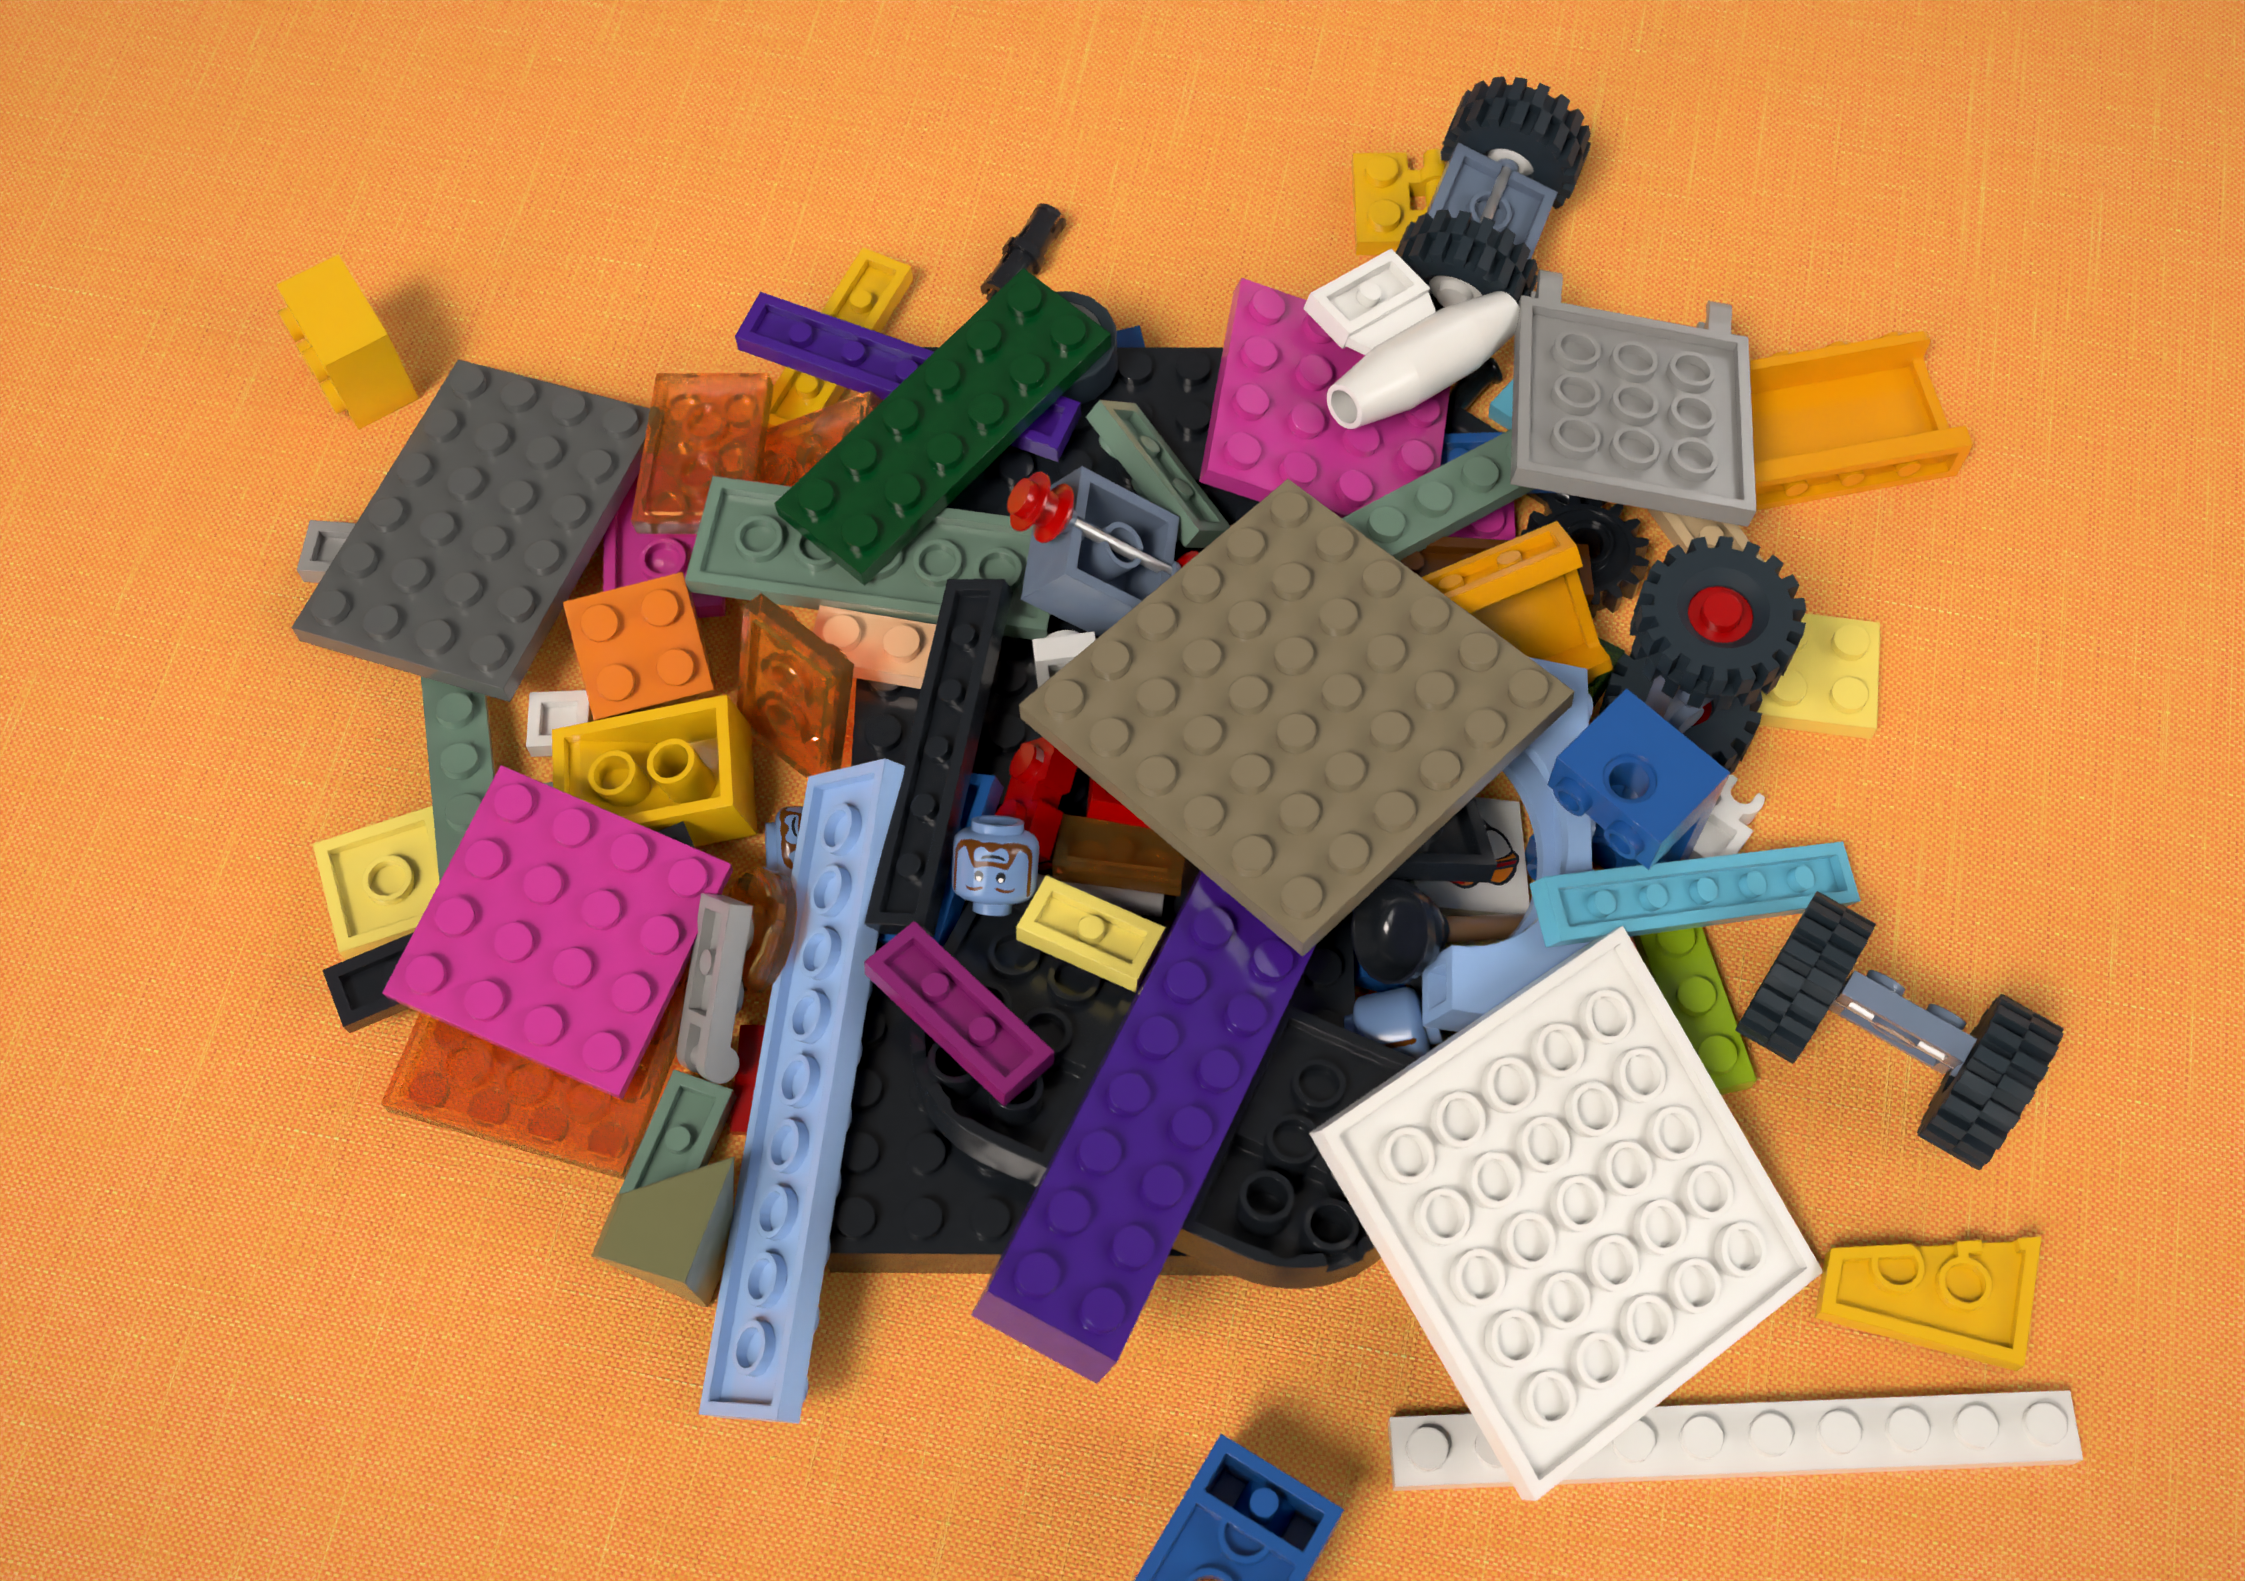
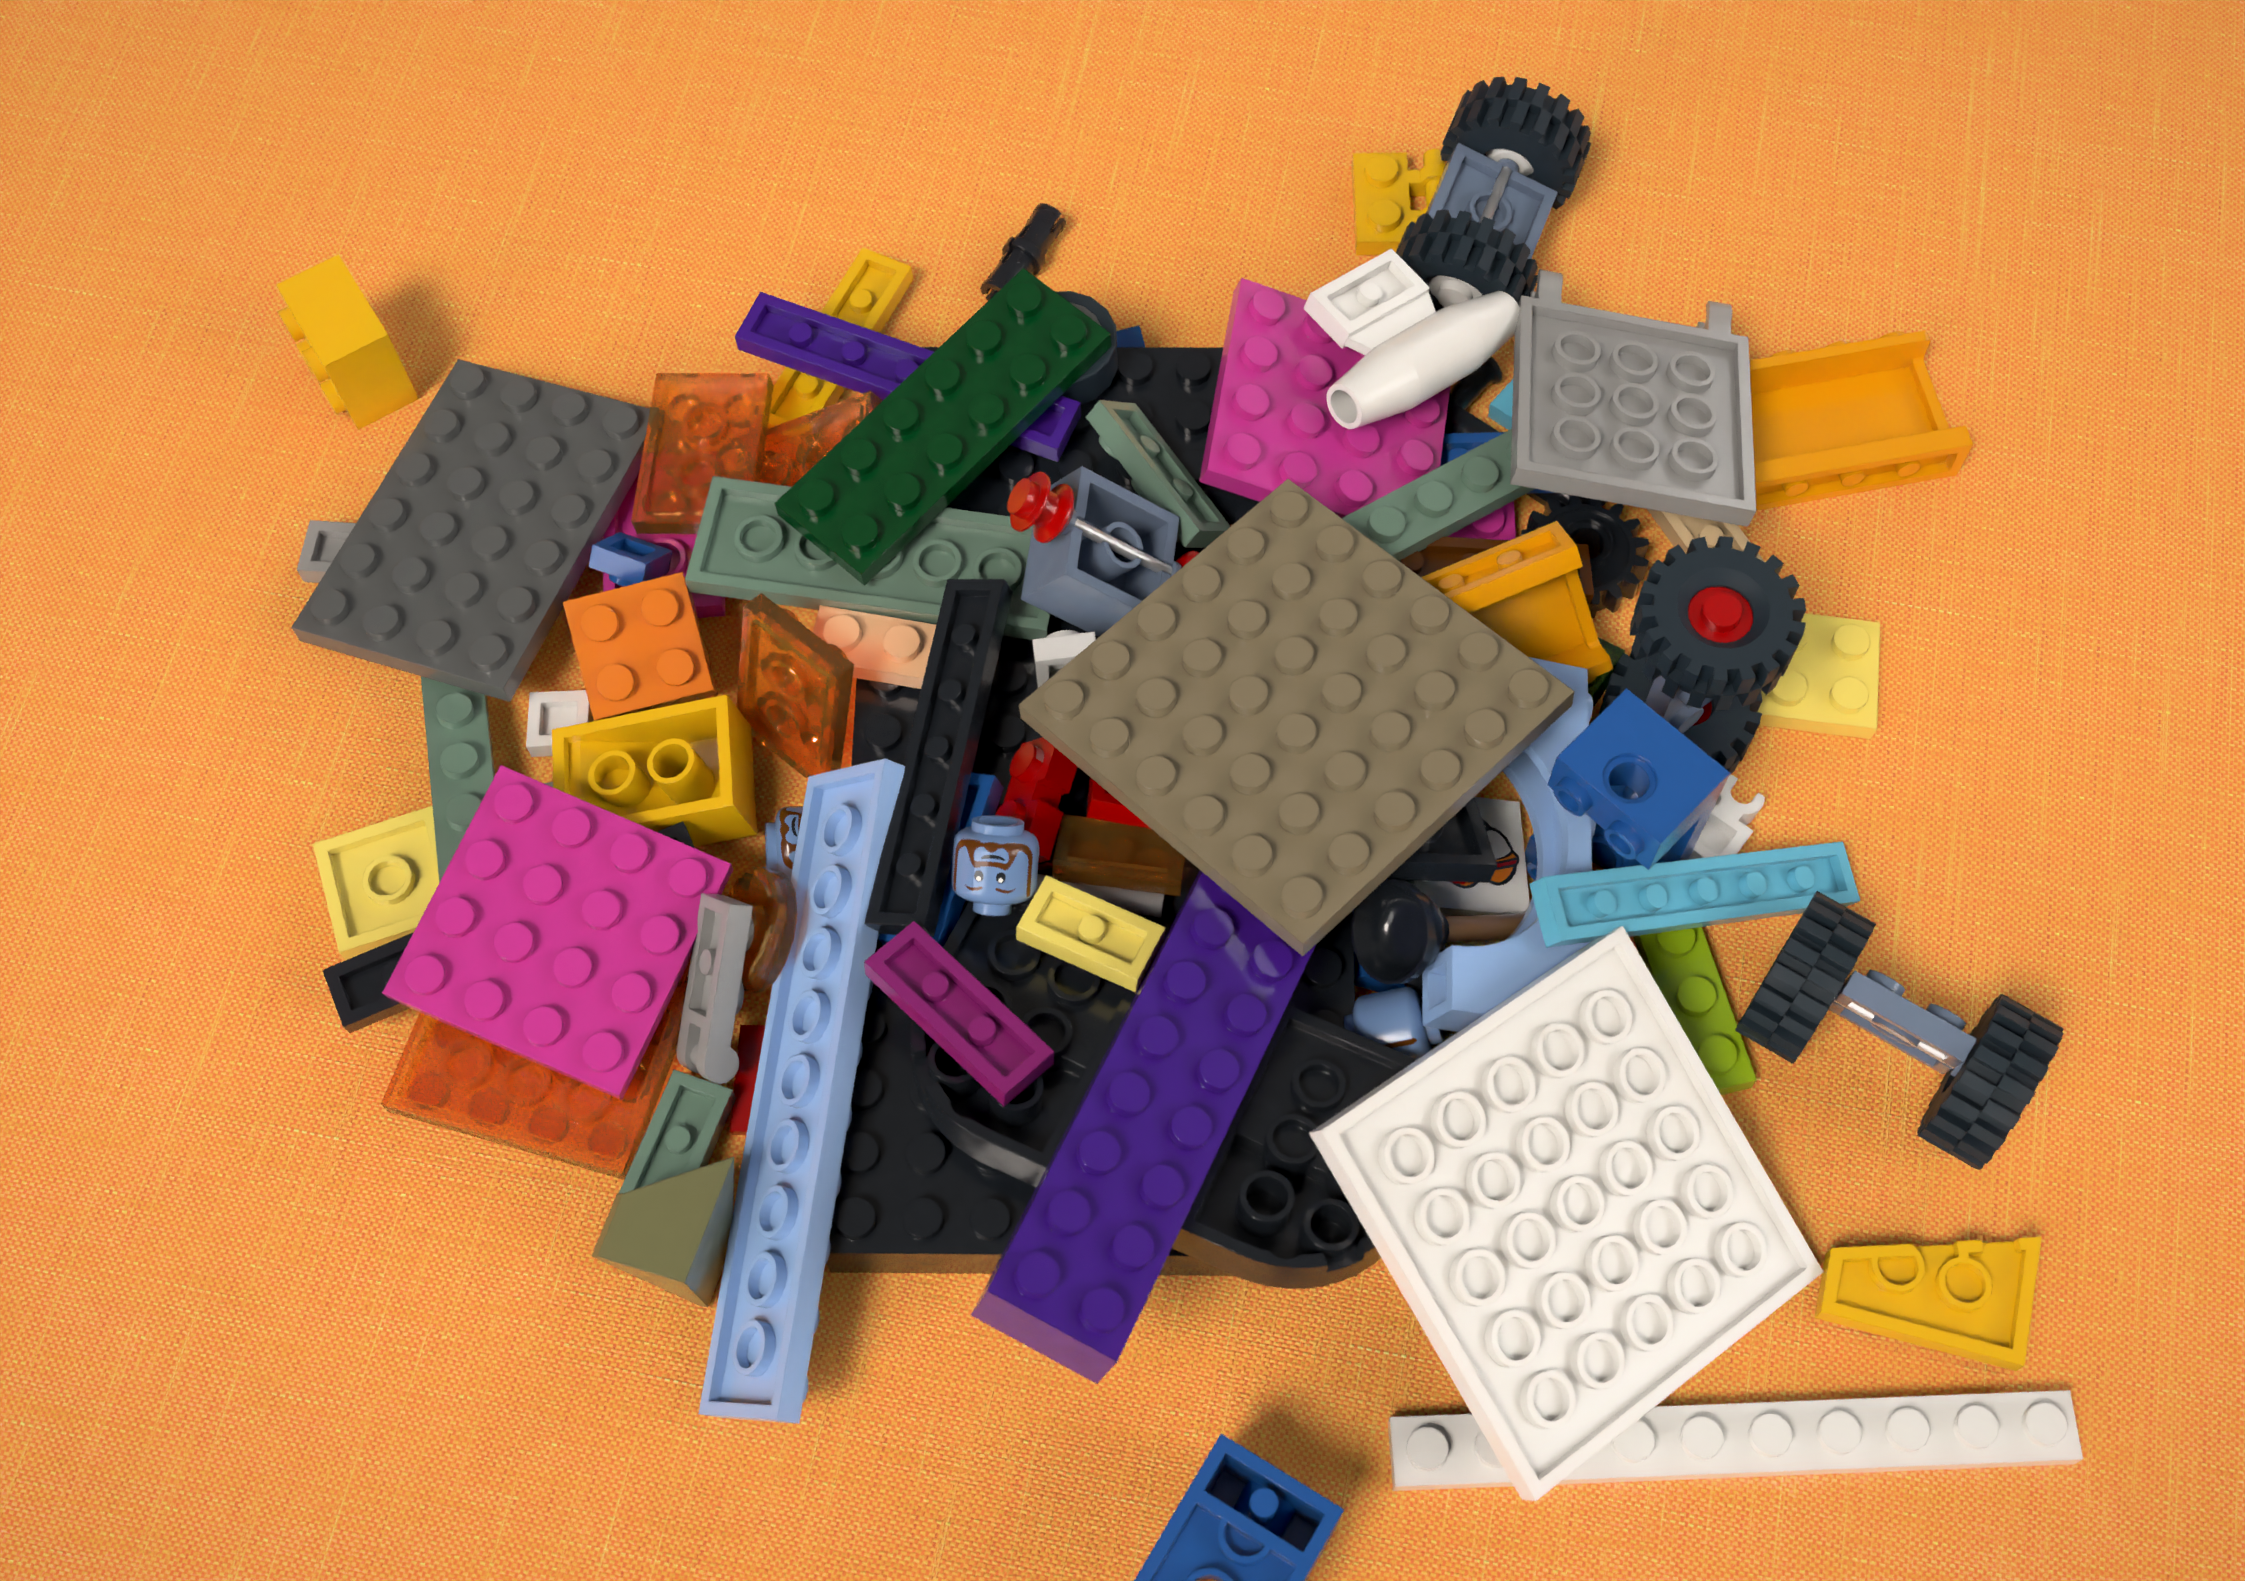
none -> blue plate [588,532,673,586]

